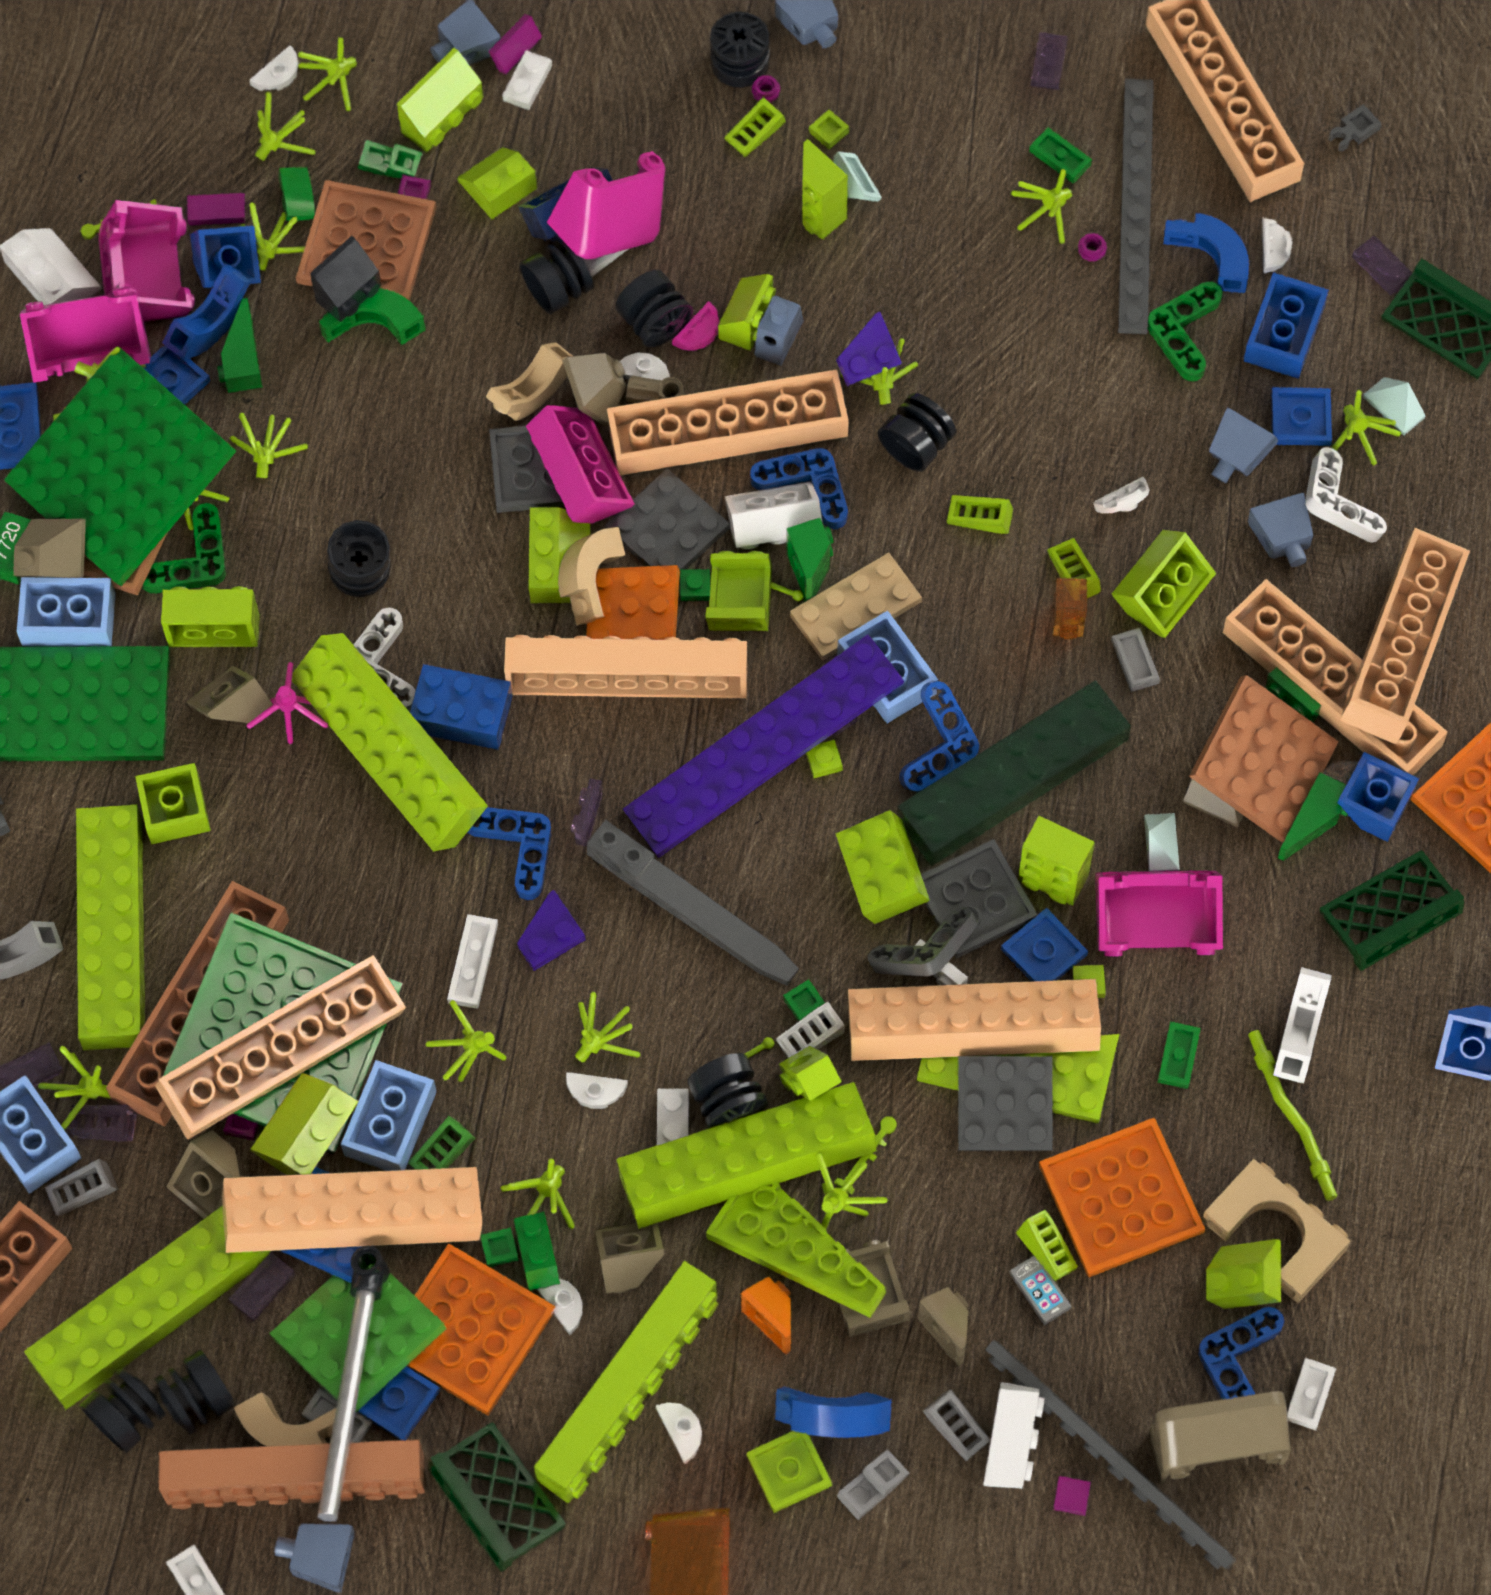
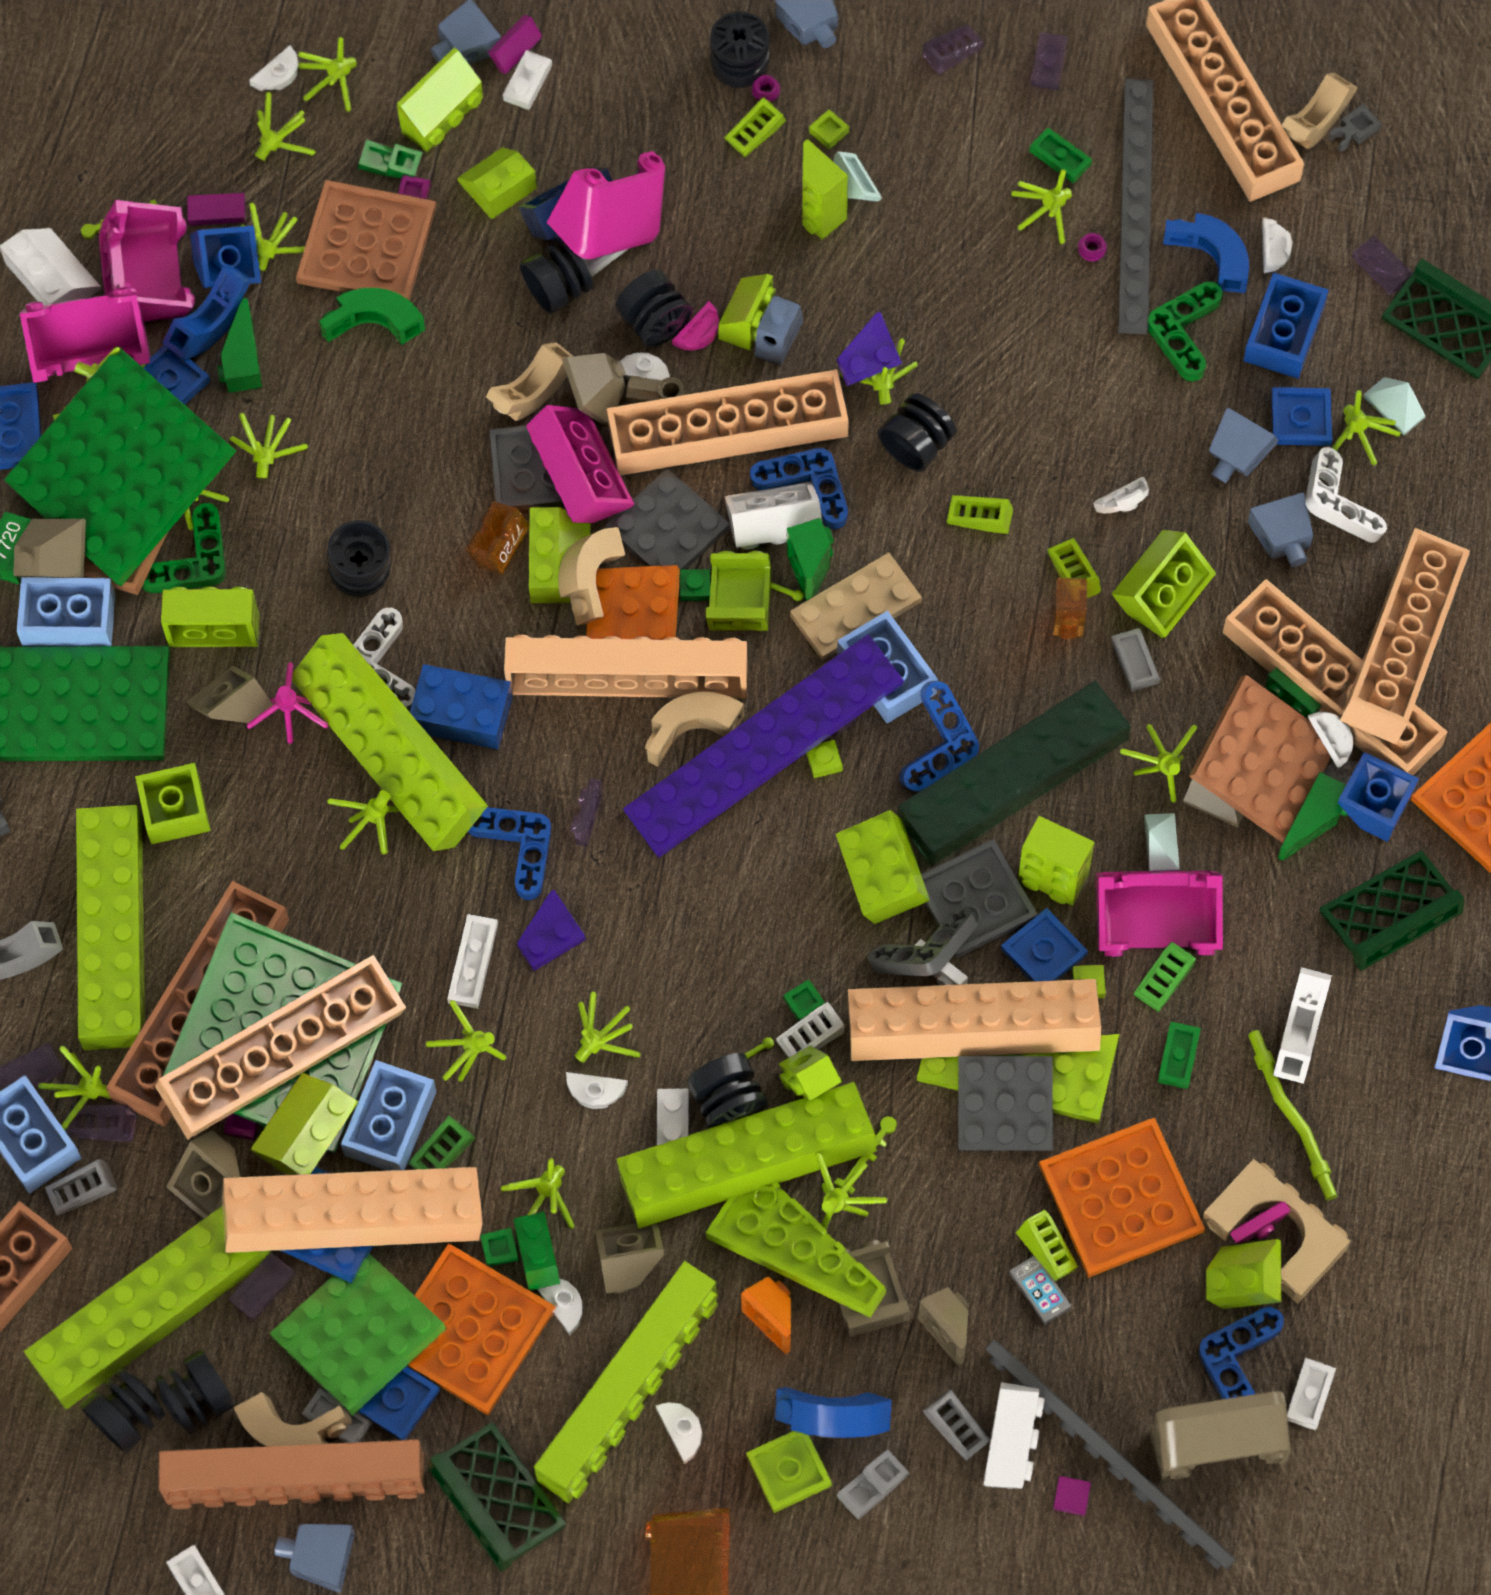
green slope [278,167,315,221] -> none
black slope [310,236,381,323] -> none
flat silver piece [318,1246,389,1521] -> none
dark grey piece [587,820,799,986] -> none
none -> lime plant [327,790,399,854]
none -> clear orange brick [465,501,530,575]
none -> tan arch [645,692,744,767]
none -> clear purple slope [922,24,985,74]
none -> lime plant [1120,724,1197,803]
none -> bright green slope [1134,942,1196,1012]
none -> dark pink plate [1230,1201,1290,1244]
none -> tan arch [1282,73,1358,149]
none -> white plate [1308,712,1353,768]

